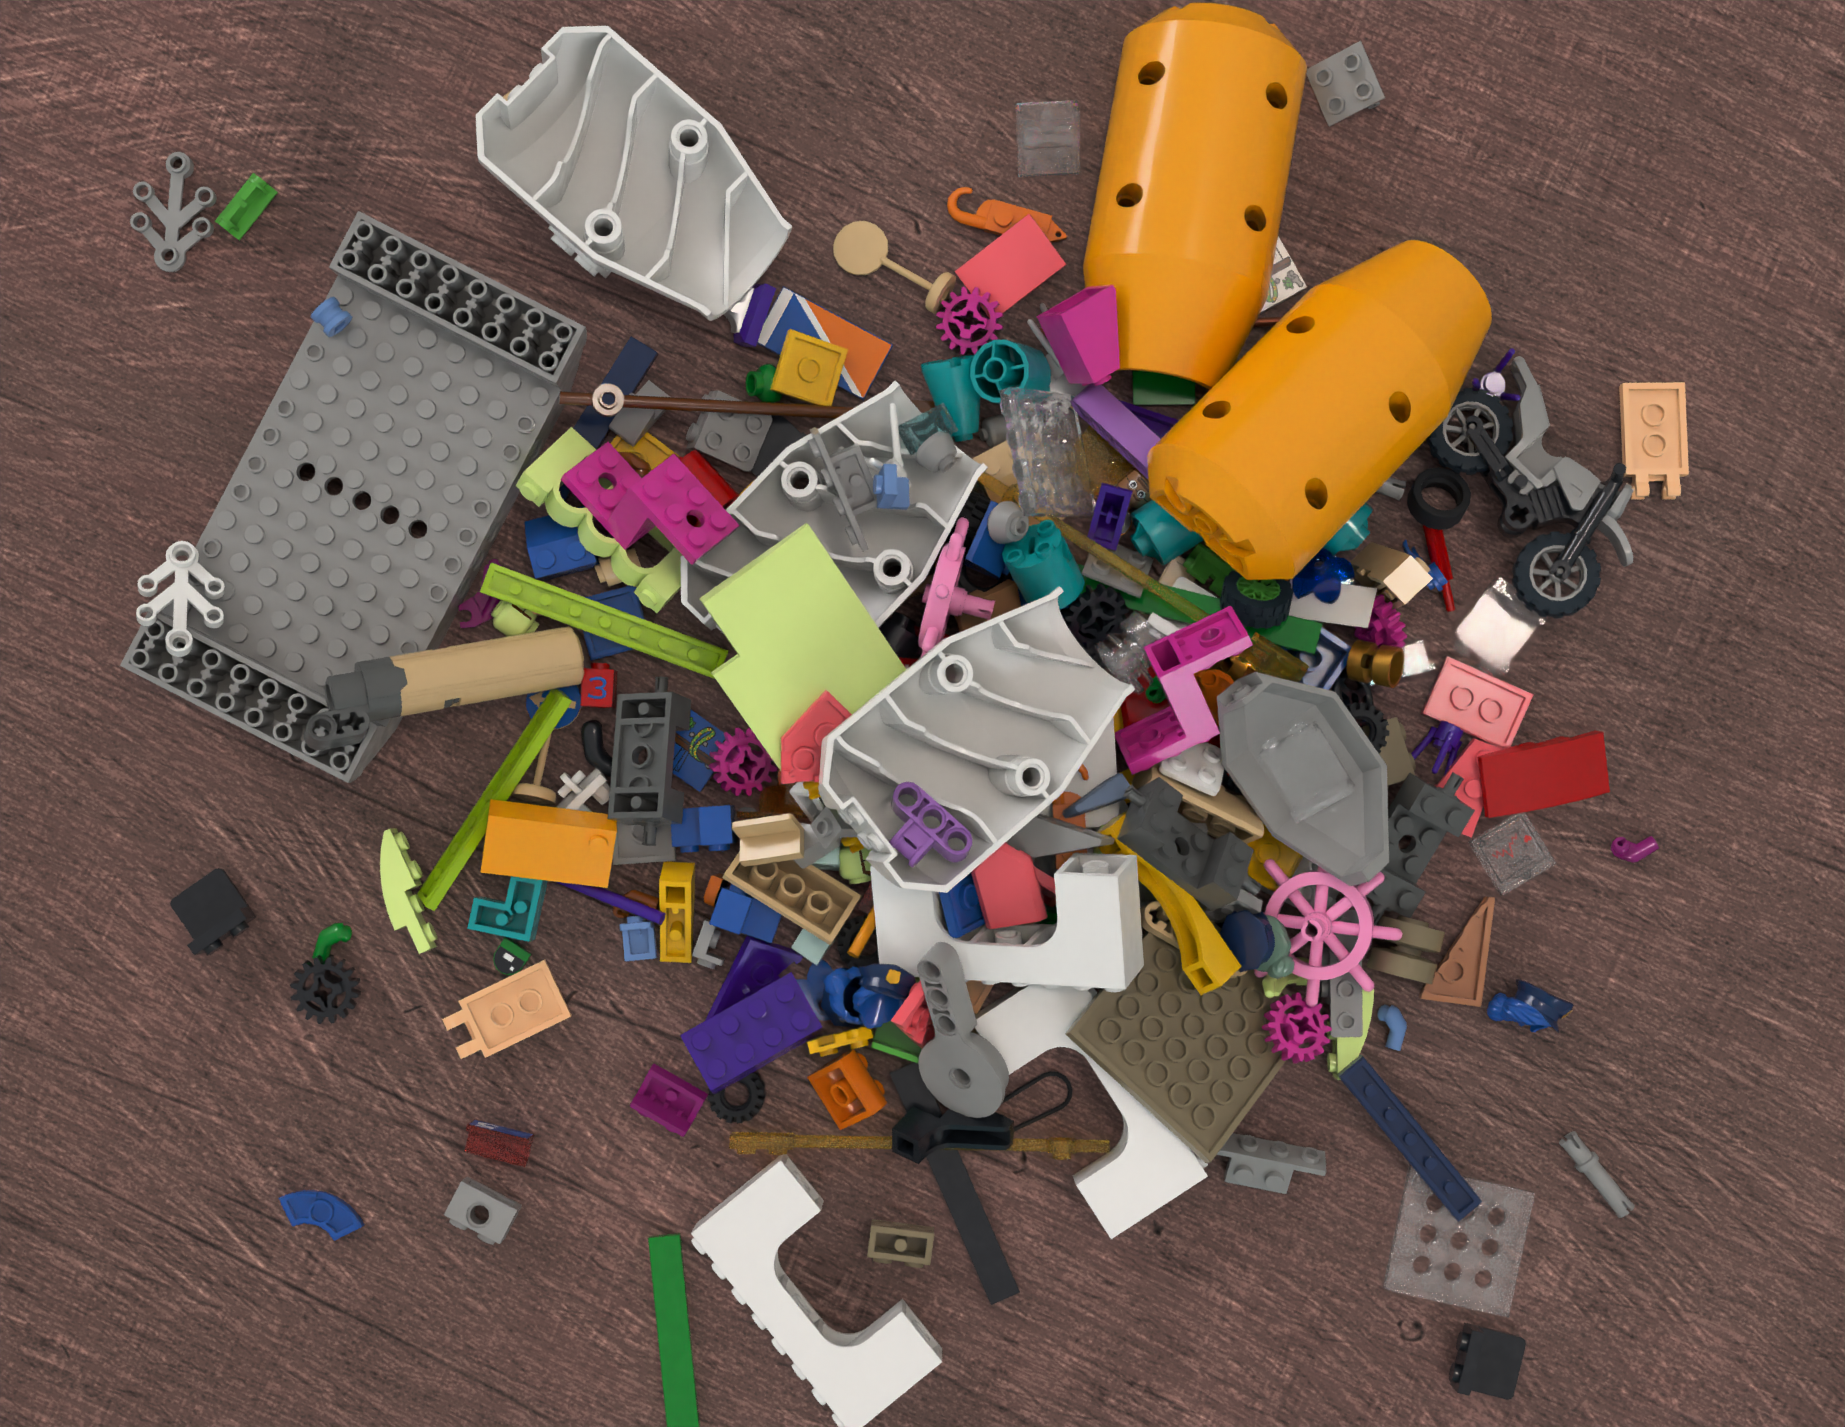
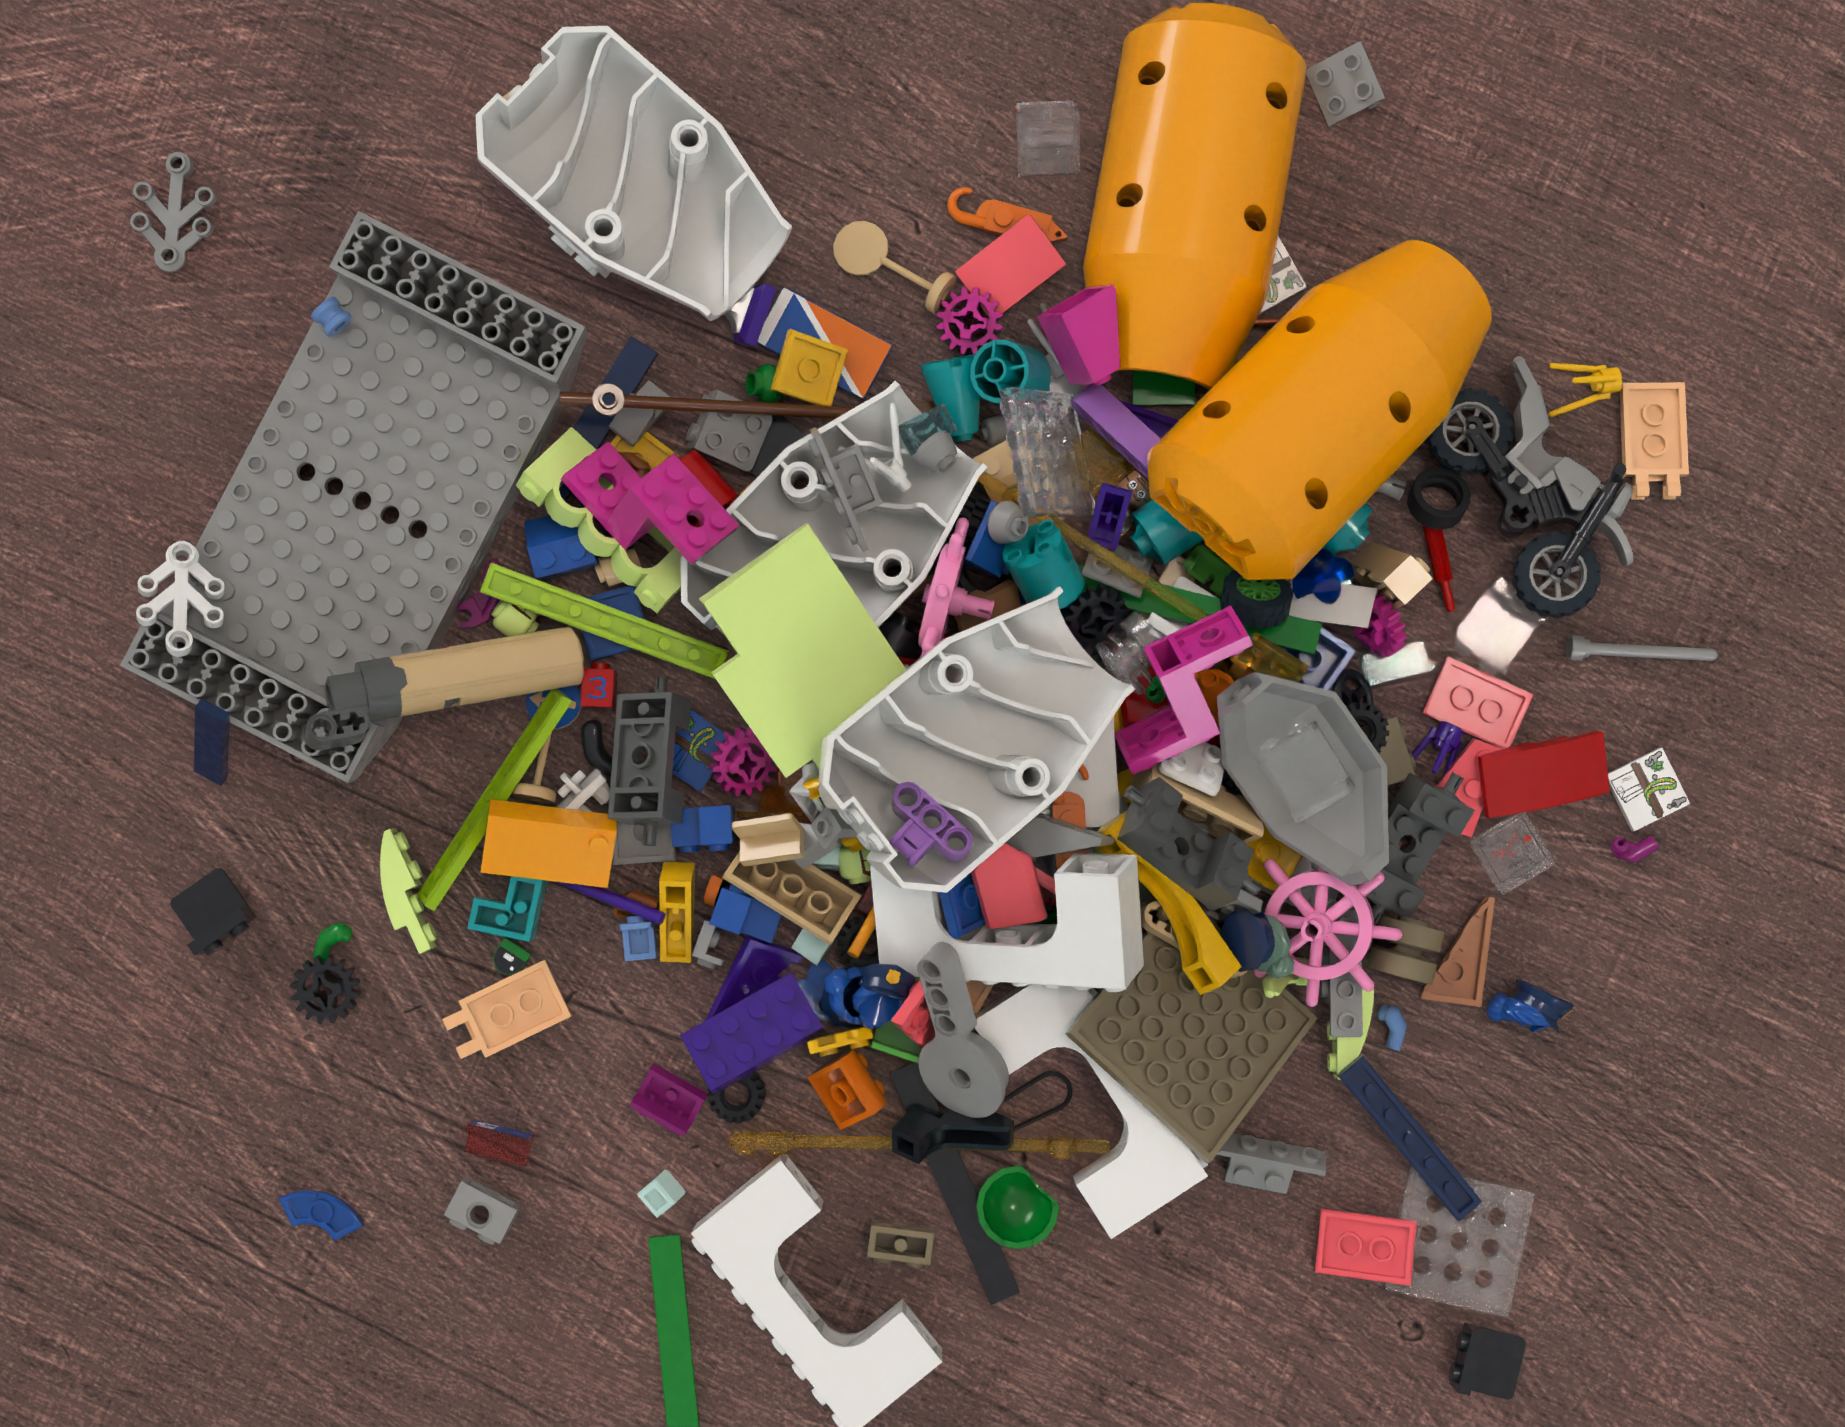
bright green hinge [215,173,278,241] -> none
coral tile [781,690,852,784] -> none
medium blue bracket [873,464,910,510] -> none
sand blue slope [1062,773,1130,819] -> none
dark pink gear [1262,993,1332,1064] -> none
pearl gold wheel [1347,640,1404,688] -> none
blue plate [1402,540,1448,592] -> none
plant [1472,348,1521,401] -> none
light grey pin [1559,1131,1635,1218] -> none
none -> dark blue tile [194,699,230,786]
none -> light aqua slope [637,1170,685,1218]
none -> green cylinder [976,1166,1059,1249]
none -> coral tile [1315,1208,1417,1286]
none -> yellow plant [1548,363,1622,417]
none -> light grey piece [1566,635,1718,661]
none -> white tile [1608,748,1690,831]

